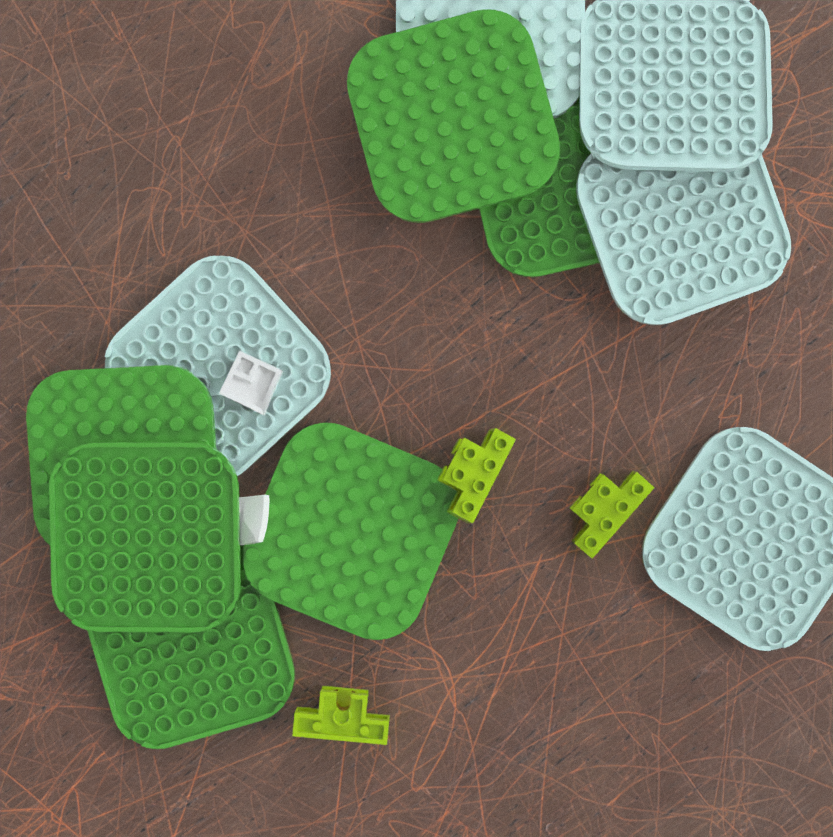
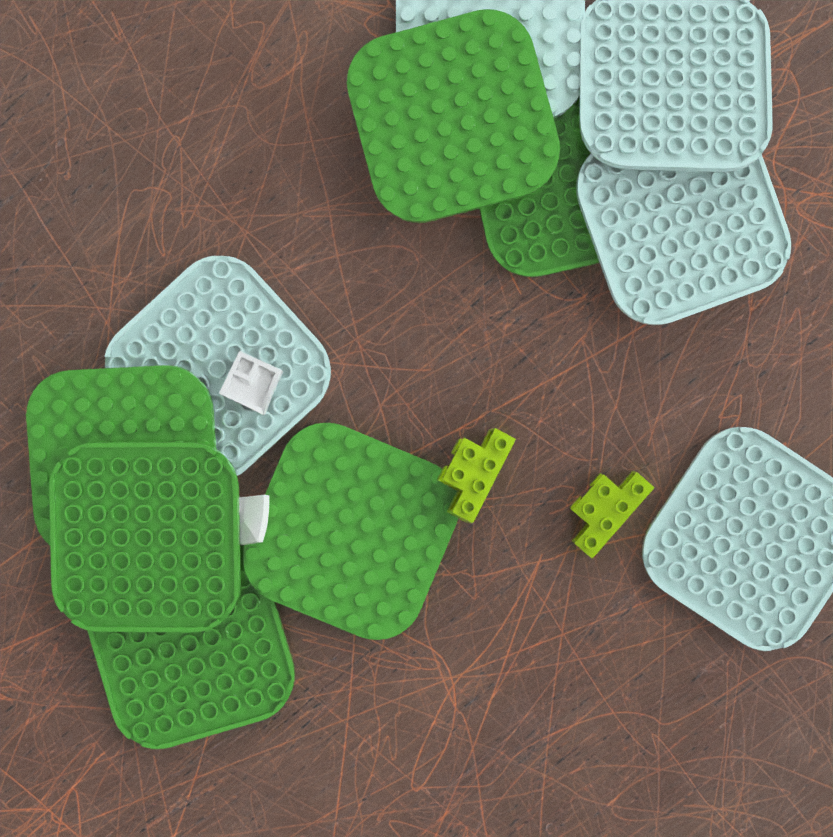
lime piece [292,686,390,745] -> none

